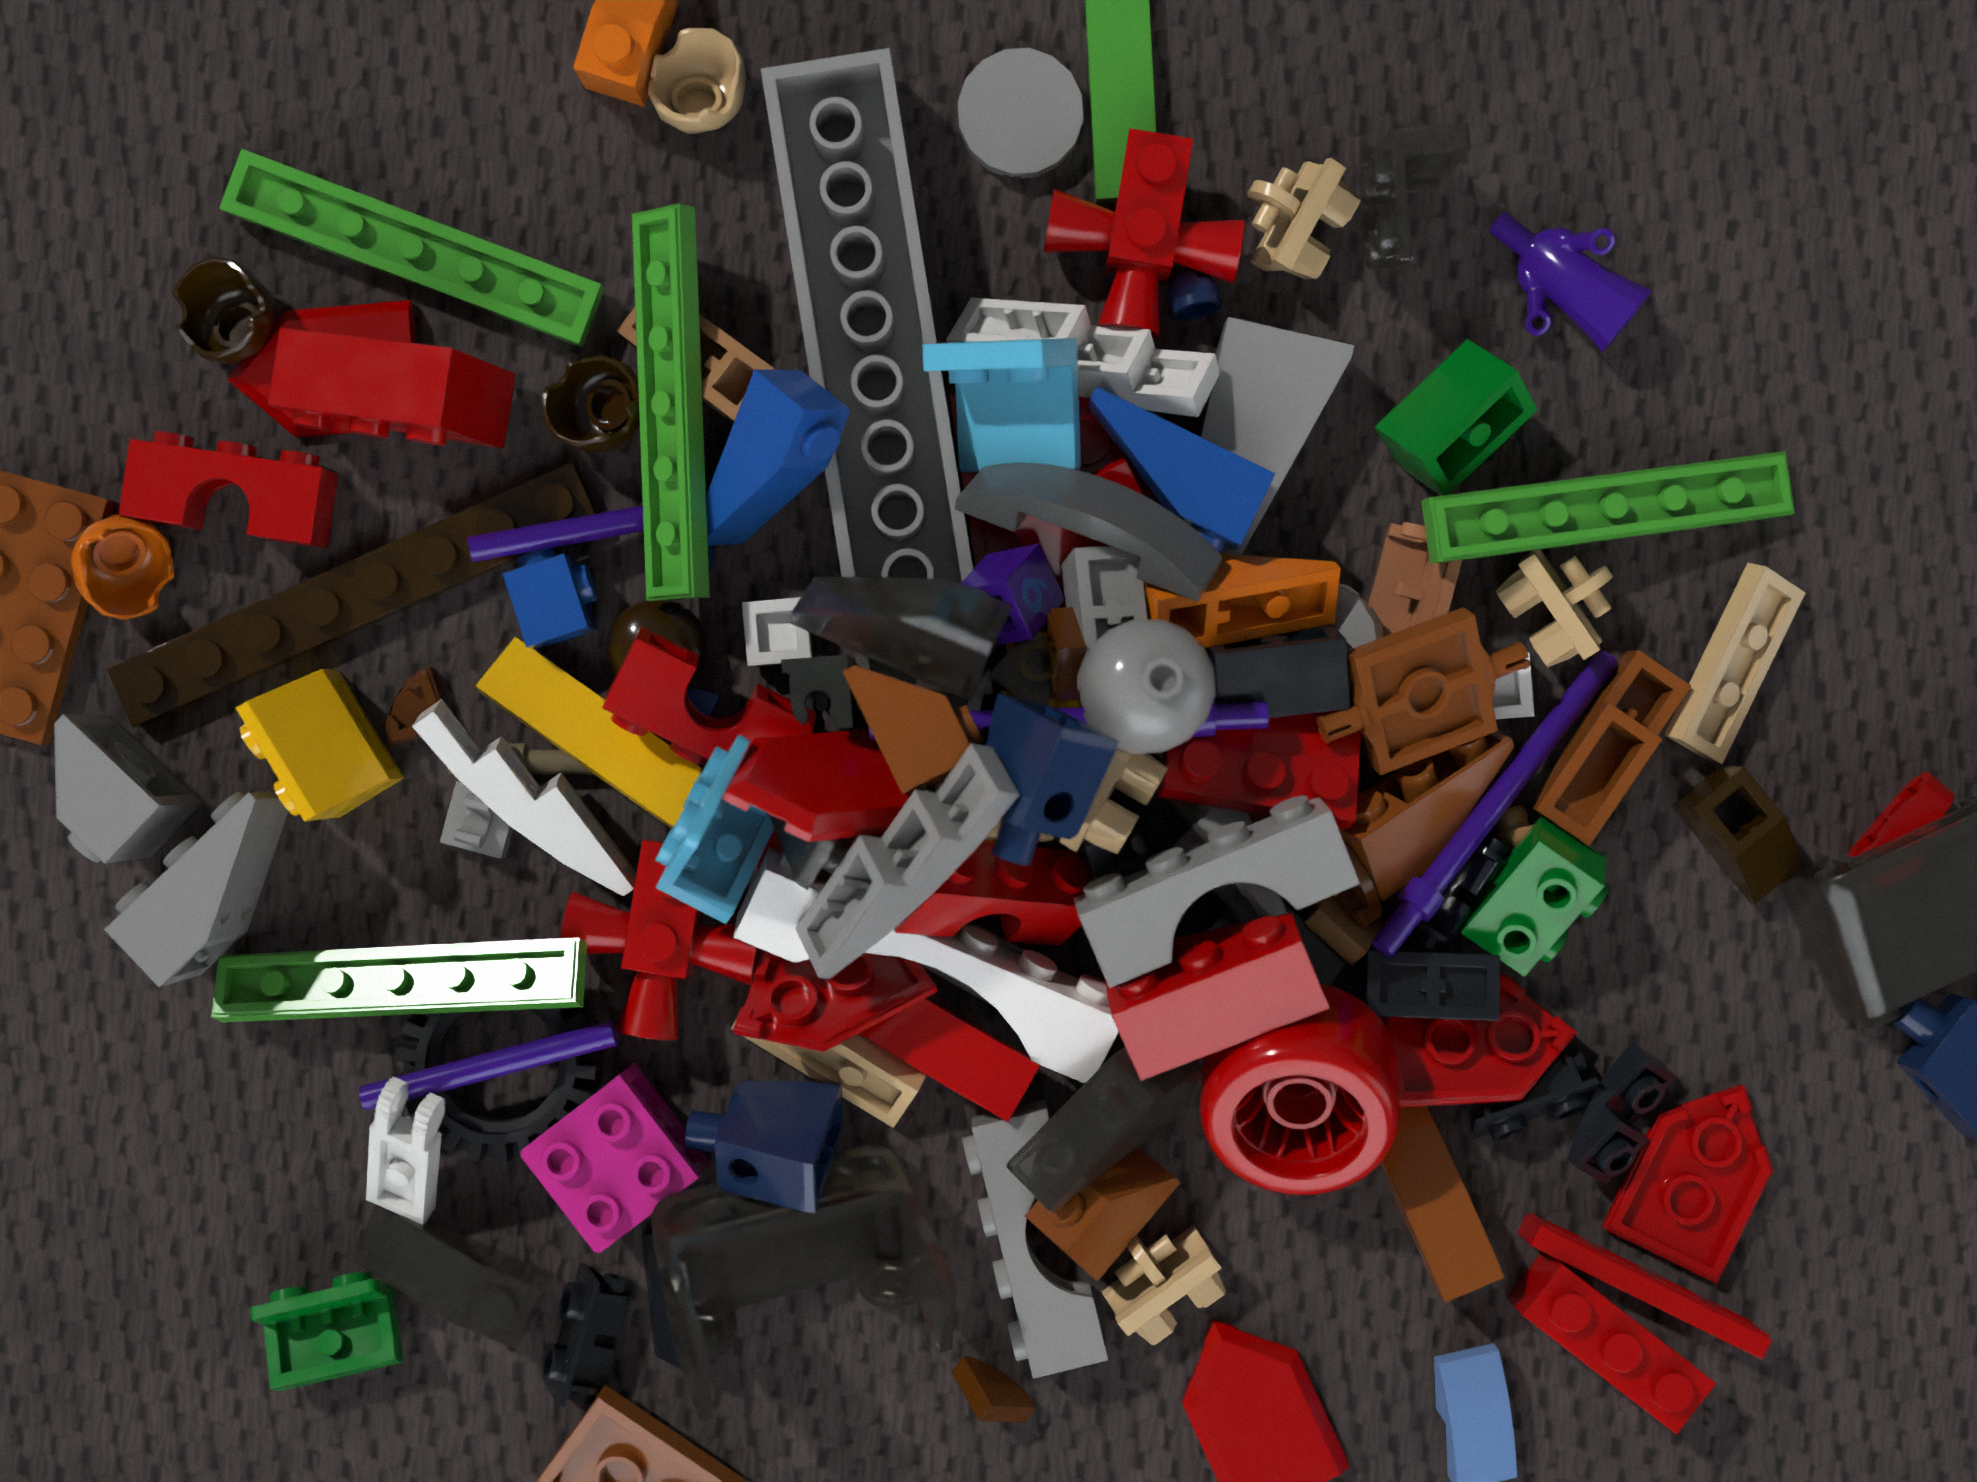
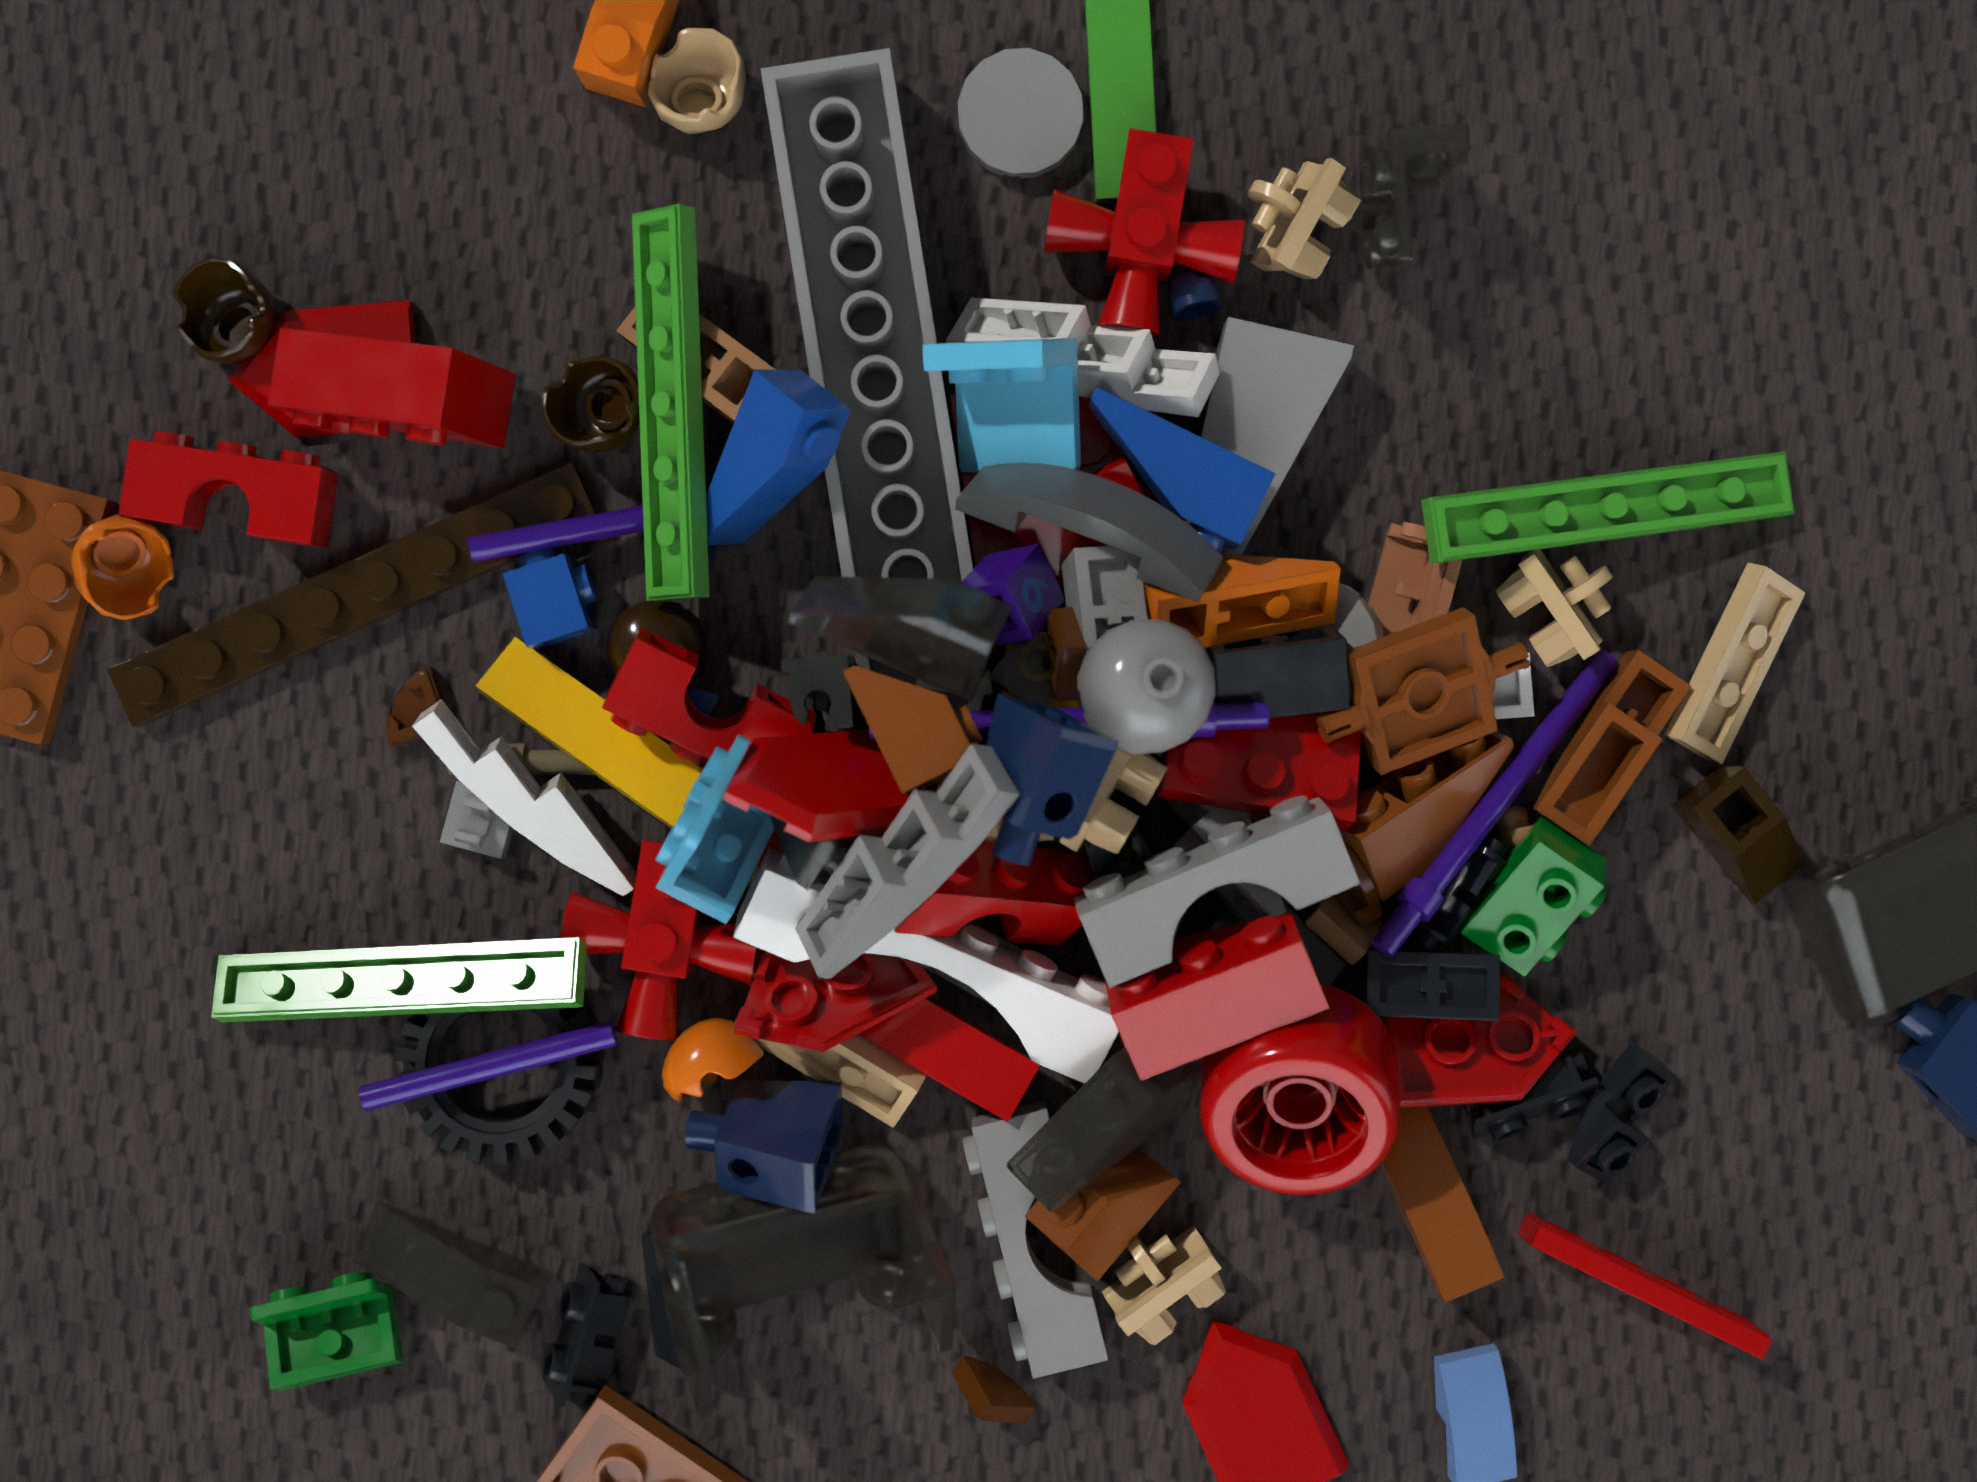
light grey slope [54,714,203,863] -> none
light grey slope [104,790,288,987] -> none
bright green plate [219,149,605,348] -> none
yellow slope [236,669,404,822] -> none
white hinge [366,1076,446,1225] -> none
dark pink bracket [520,1062,711,1253] -> none
white plate [742,597,813,667] -> none
green brick [1375,339,1538,496] -> none
dark purple piece [1488,211,1652,353] -> none
red arch [1506,1252,1716,1435] -> none
red tile [1601,1084,1773,1284] -> none
red beam [1846,771,1955,883] -> none
none -> orange hair [662,1018,764,1103]

